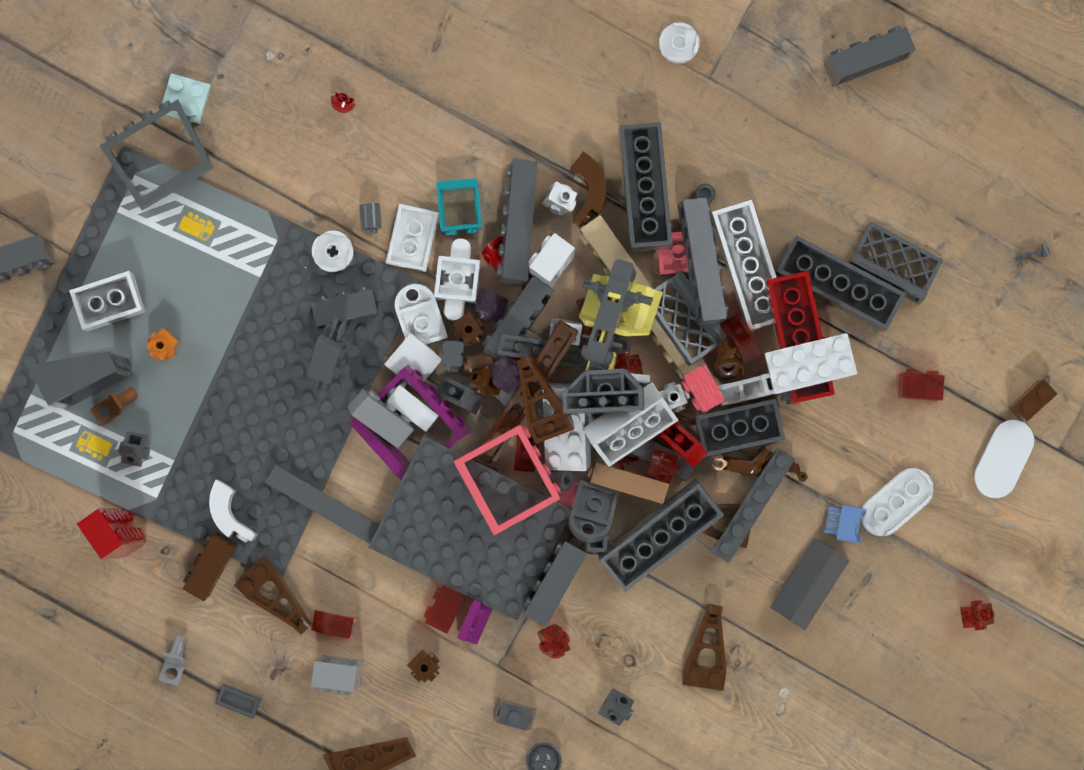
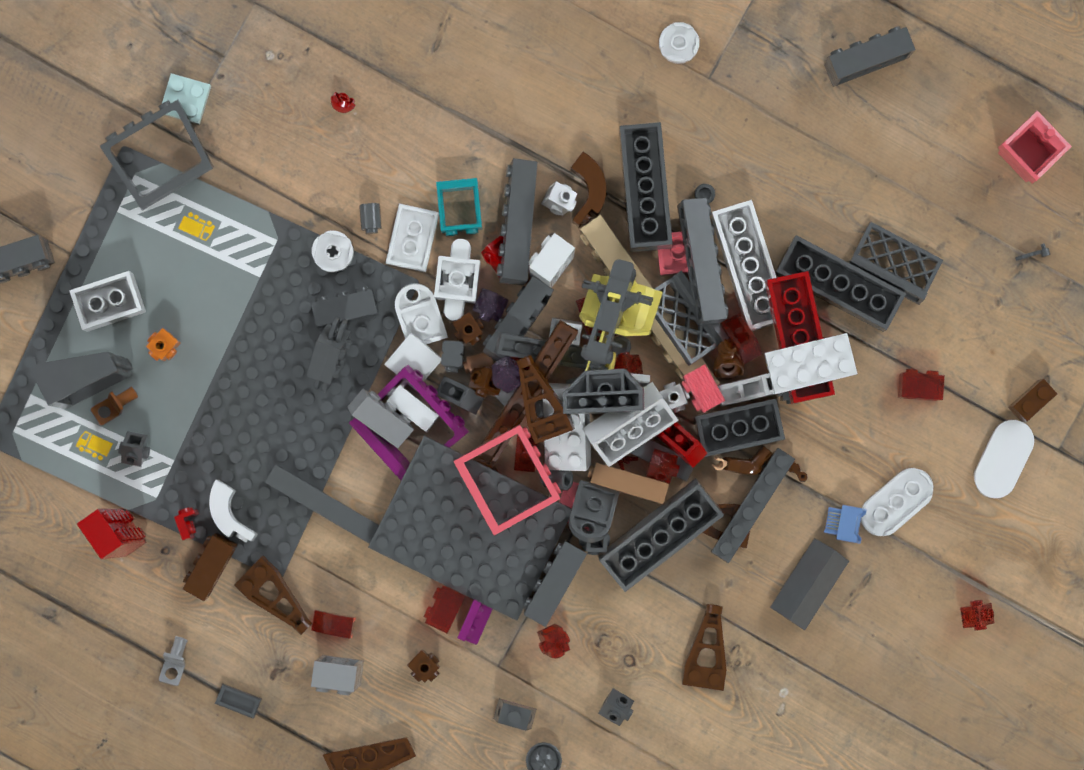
none -> red bracket [174,507,200,541]
none -> coral piece [998,111,1072,184]

